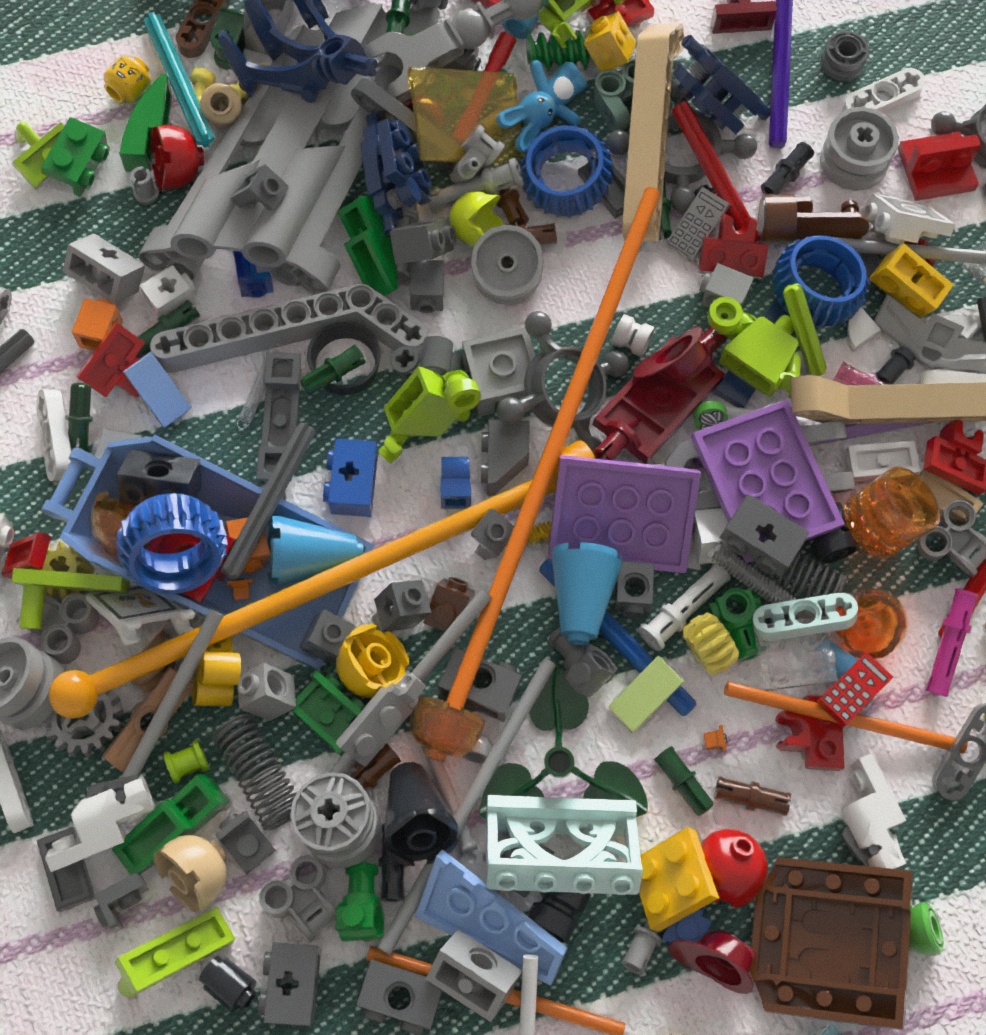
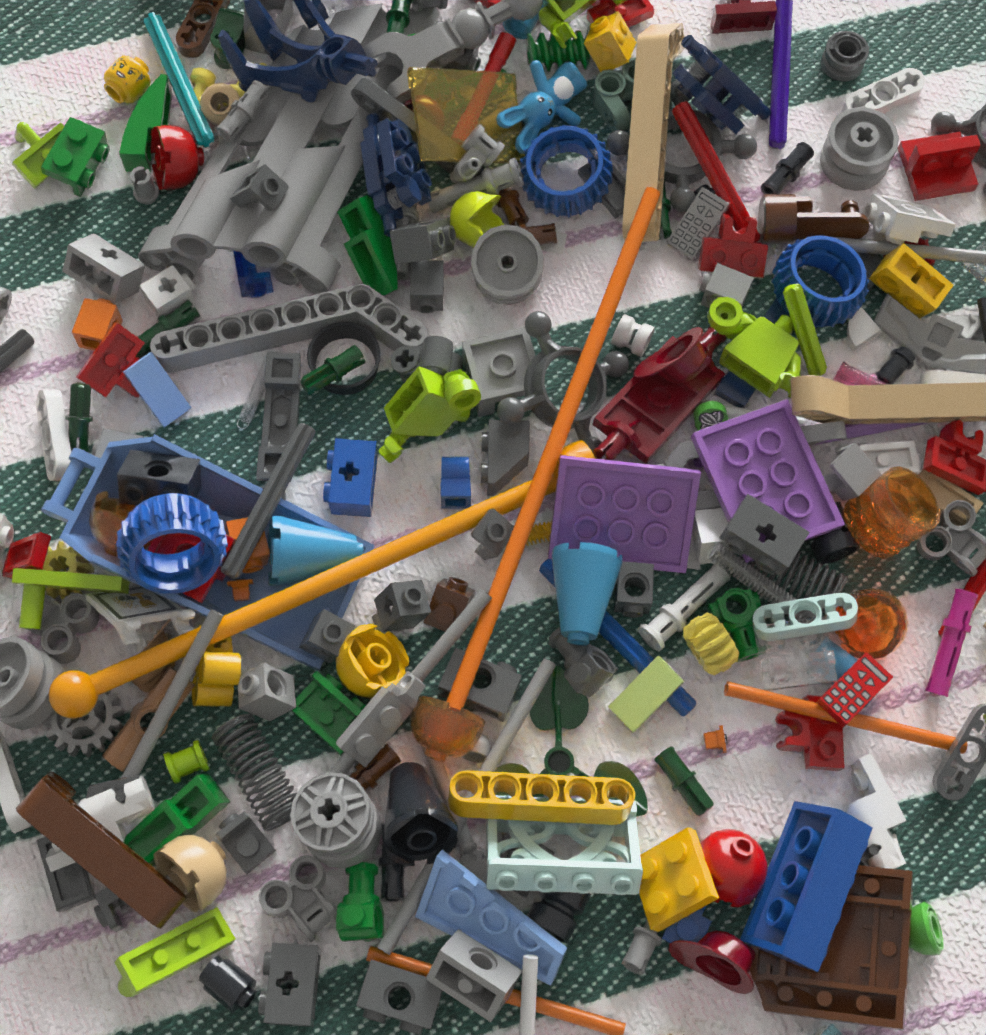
reddish brown pin [714,776,791,816] -> none
none -> reddish brown beam [16,771,187,929]
none -> light grey pin [216,80,270,142]
none -> yellow beam [448,770,635,825]
none -> blue slope [740,801,873,972]
none -> light grey panel [830,442,882,501]

